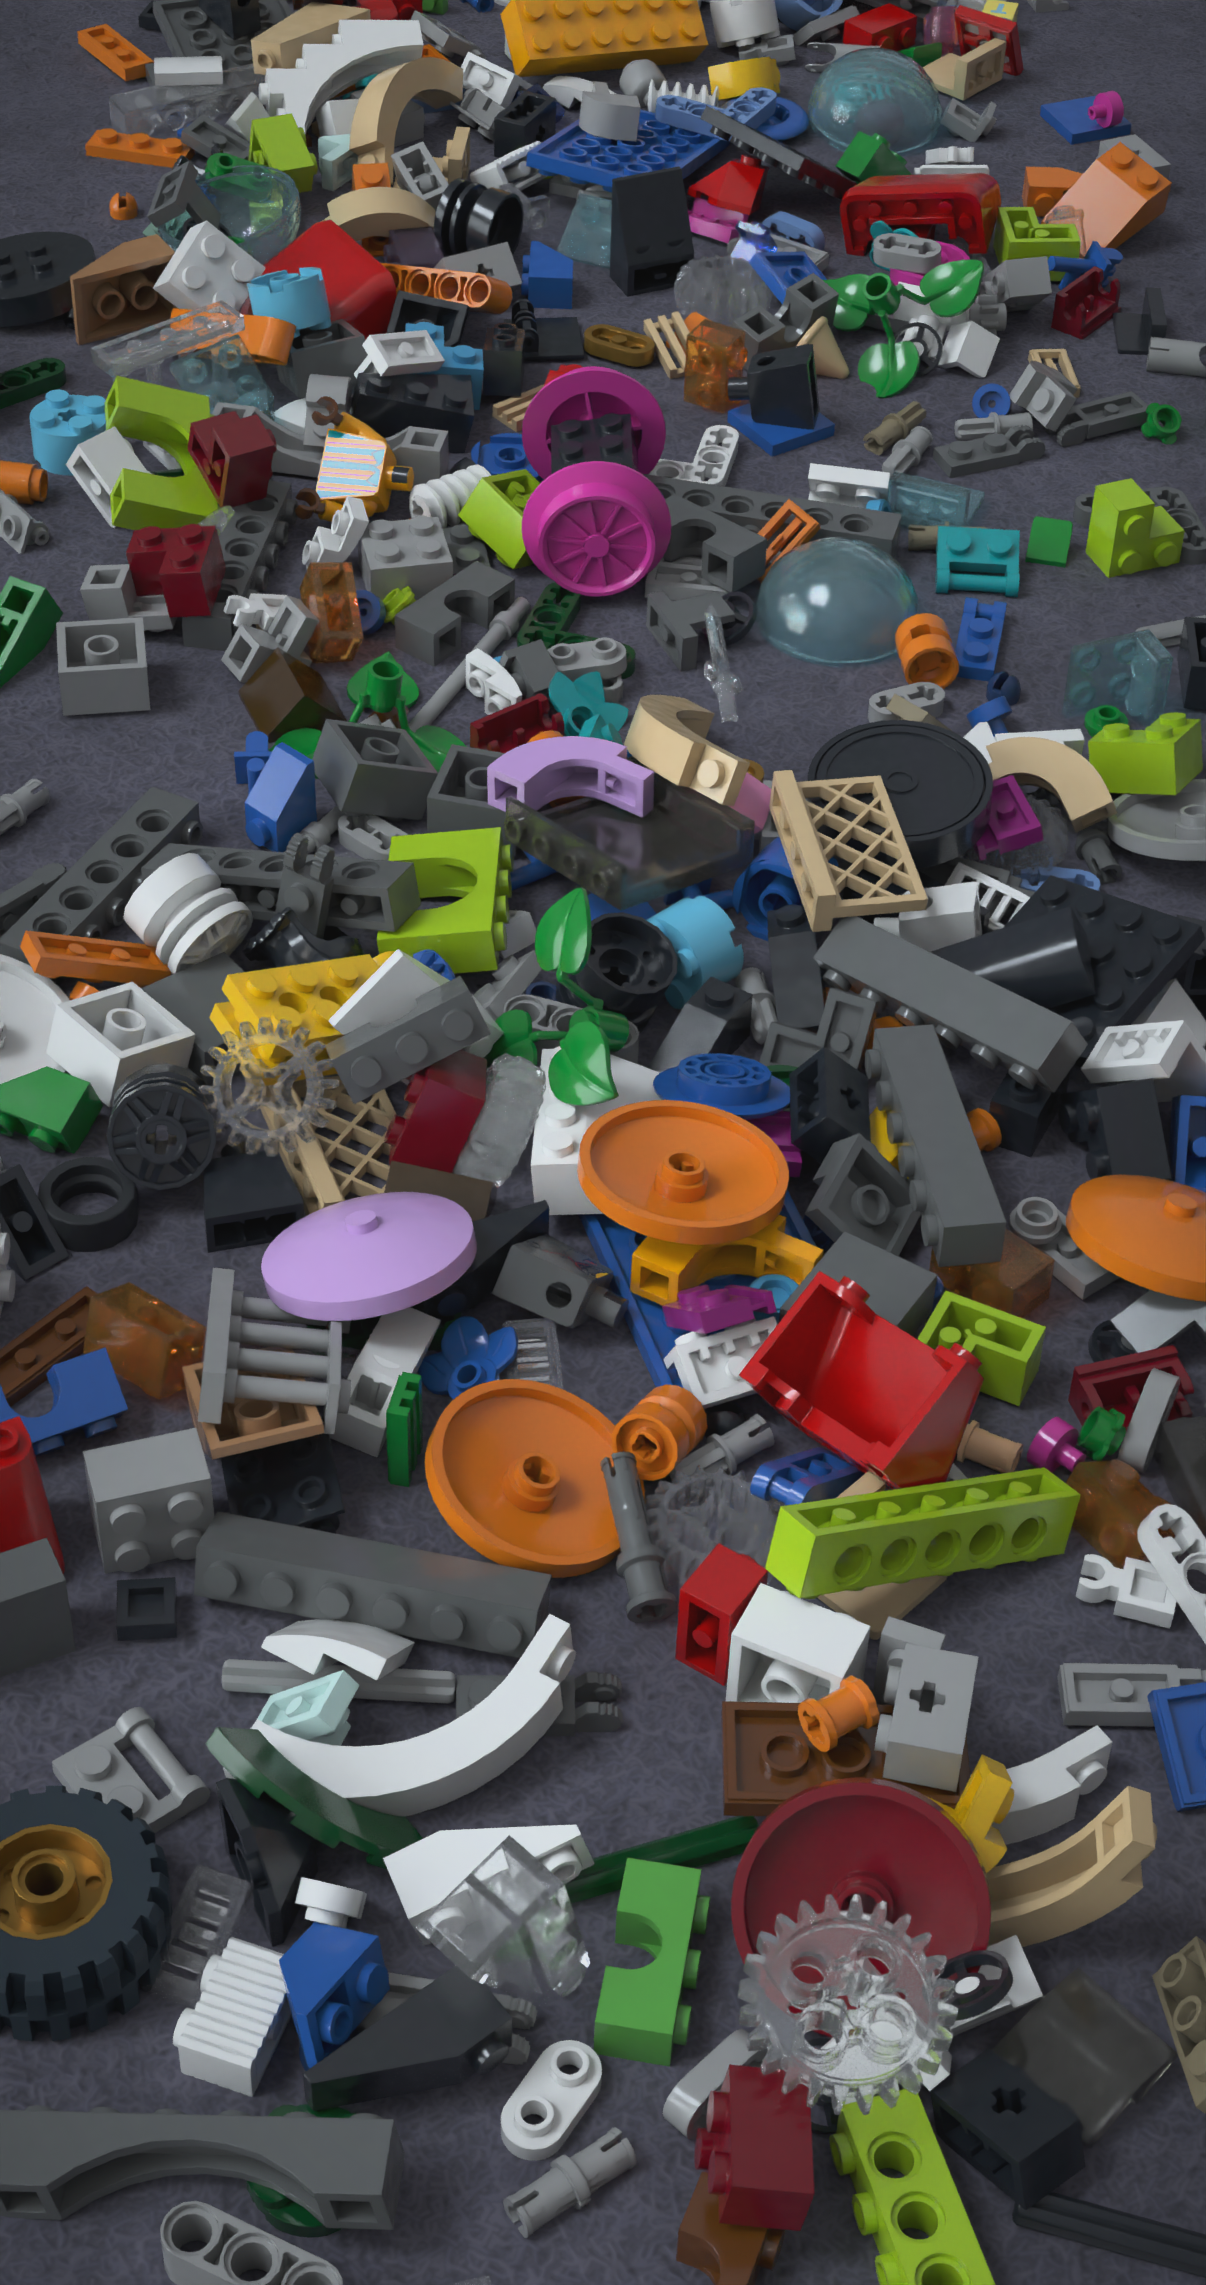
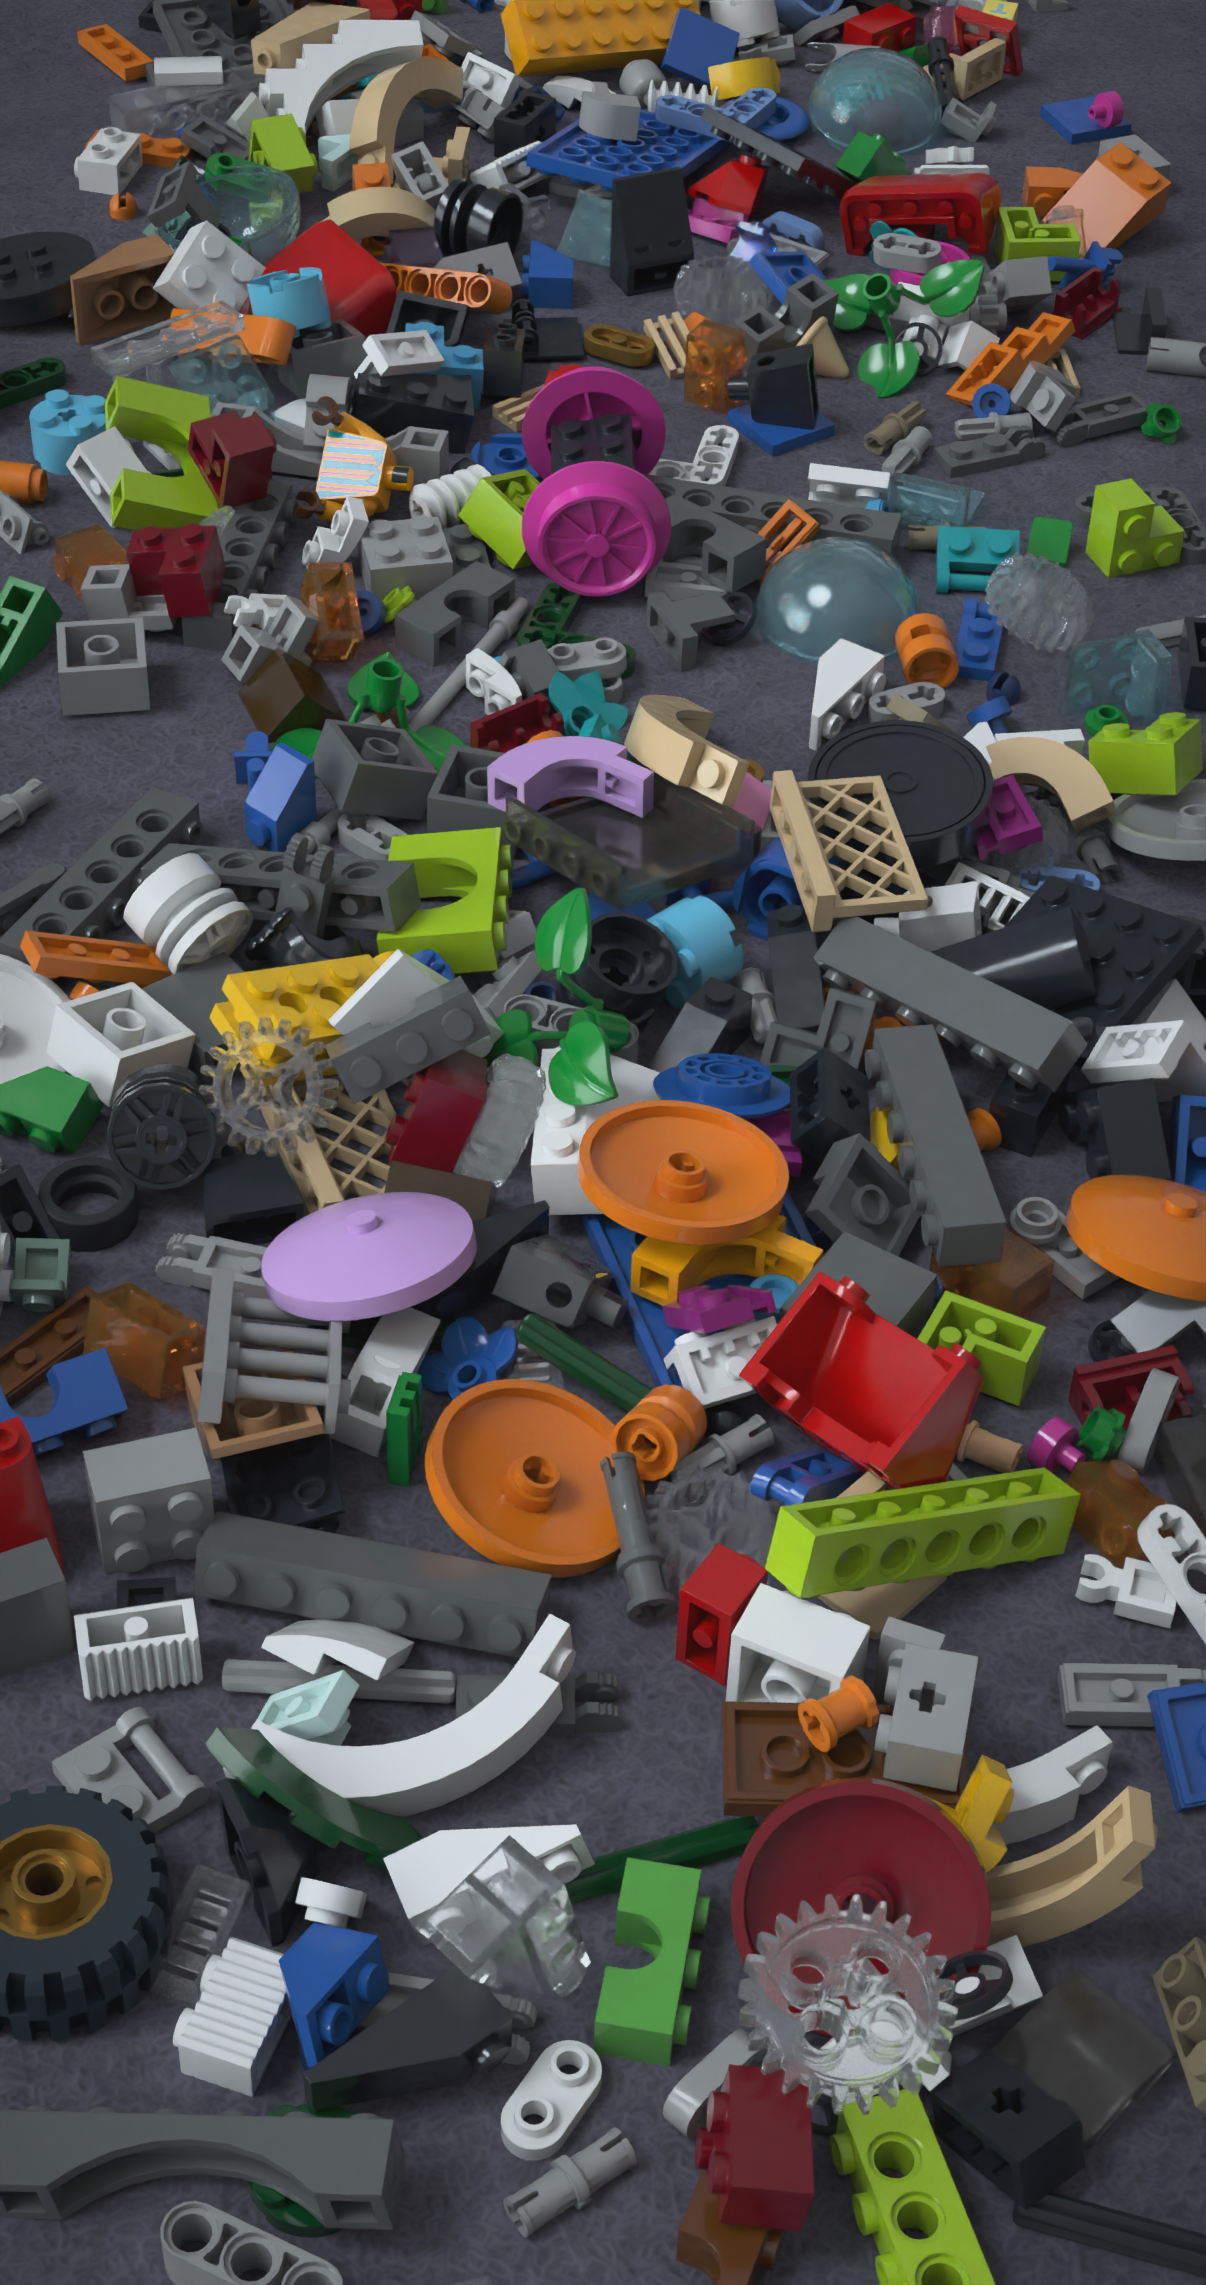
clear sword [704,603,743,723] -> none
none -> sand green bracket [9,1238,72,1312]
none -> clear orange brick [53,524,128,600]
none -> white brick [74,127,143,195]
none -> white brick [74,1597,203,1701]
none -> light grey hinge [155,1233,270,1299]
none -> dark green axle [516,1313,653,1412]
none -> blue tile [661,7,740,91]
none -> white slope [809,638,886,750]
none -> black pin [927,36,957,118]
none -> orange slope [946,312,1076,406]
none -> clear gear [984,552,1096,653]

